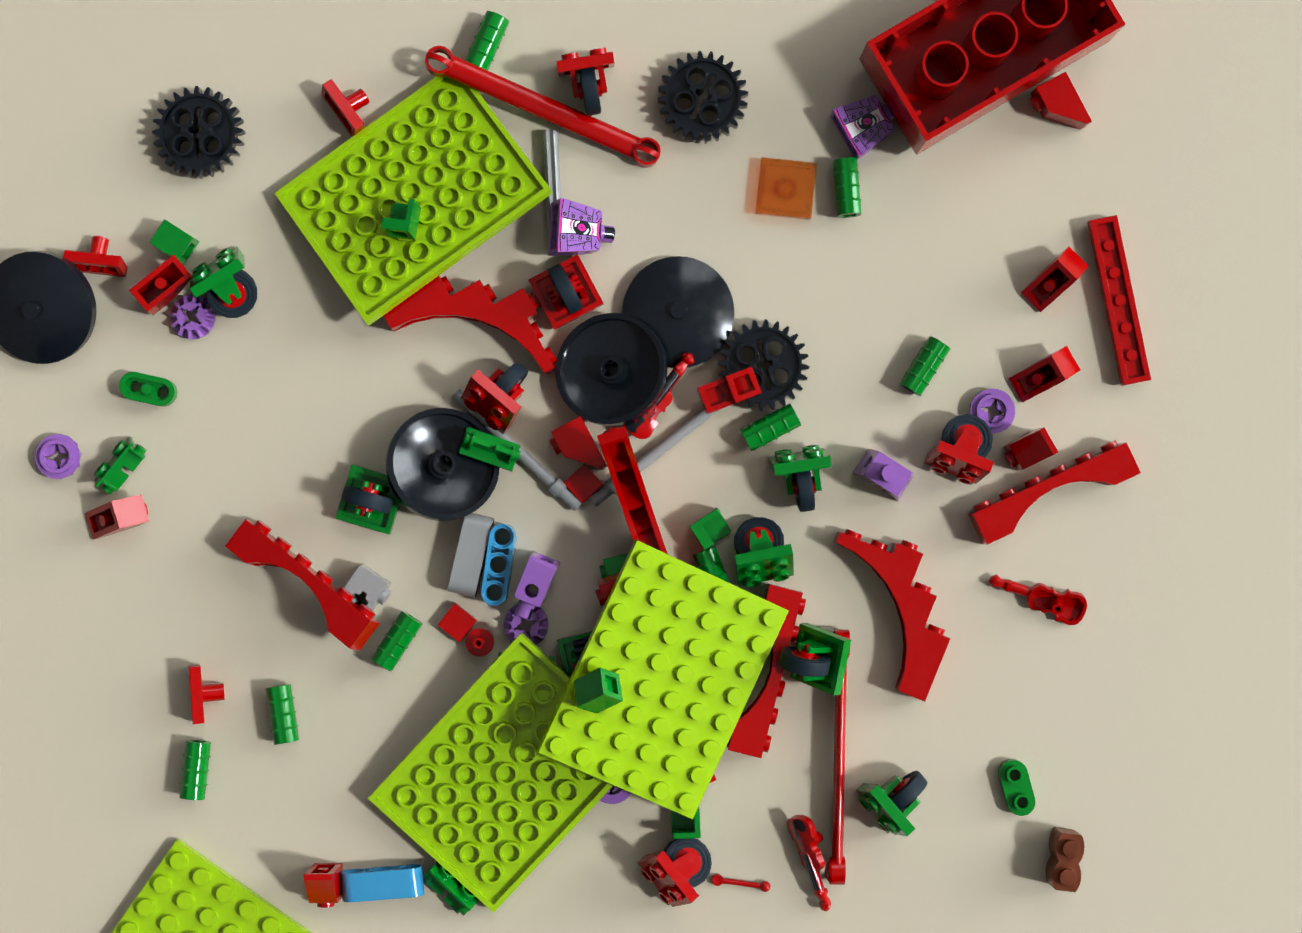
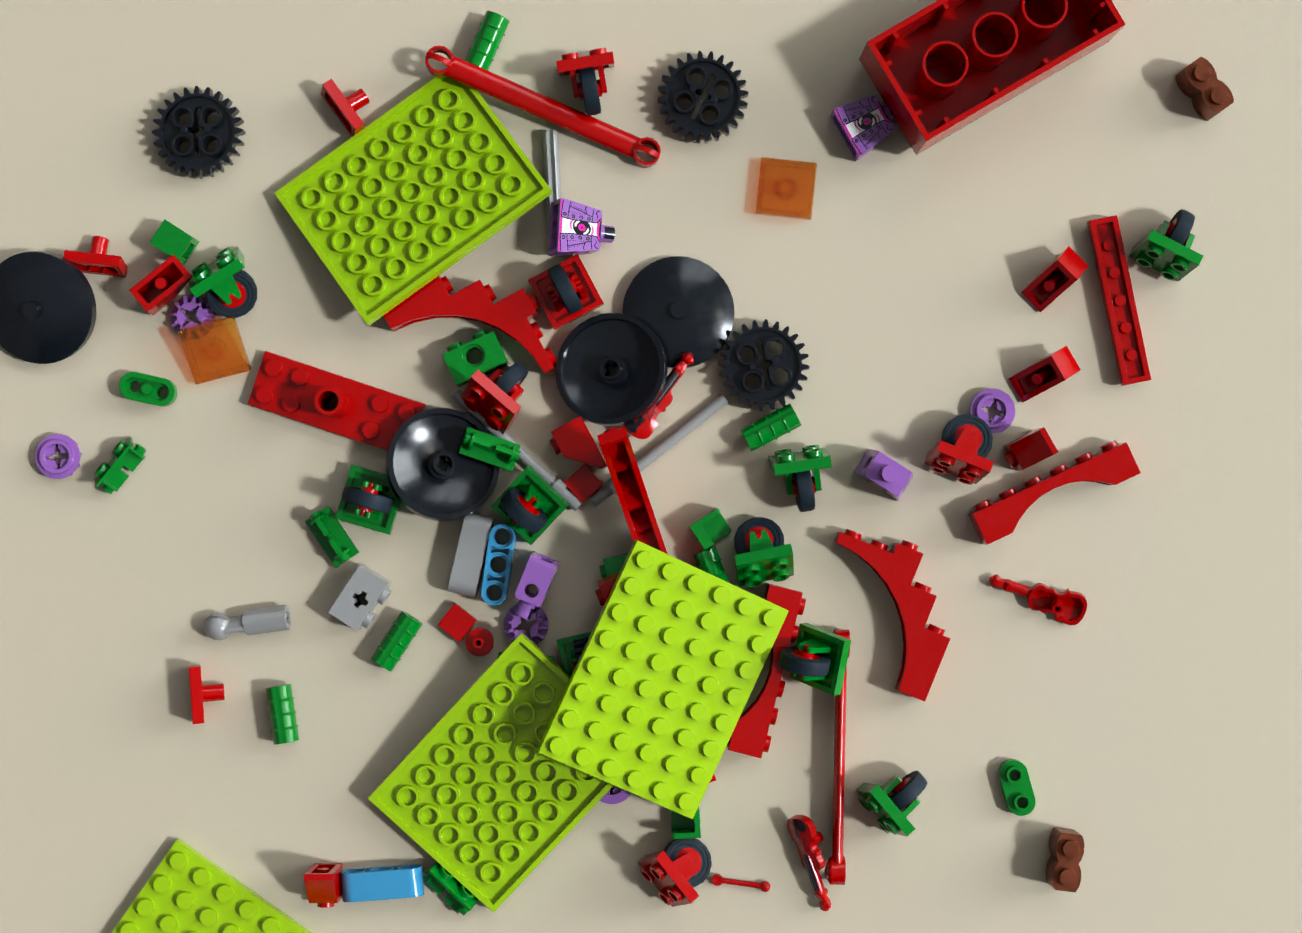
slope [85,494,149,540] -> none
green axle [179,740,211,800] -> none
red arch [225,519,380,651] -> none
green panel [381,199,421,240] -> none
green panel [574,668,623,713] -> none
red slope [697,367,762,415] -> none
green axle [833,157,861,218] -> none
green axle [899,336,950,396] -> none
red slope [1030,72,1092,130] -> none
none -> clear orange plate [178,316,251,384]
none -> light grey piece [204,605,291,640]
none -> red plate [247,351,426,450]
none -> green hinge [305,506,359,568]
none -> green brick [442,329,510,387]
none -> green plate [490,465,570,545]
none -> green plate [1129,209,1203,281]
none -> copper brick [1175,57,1234,121]

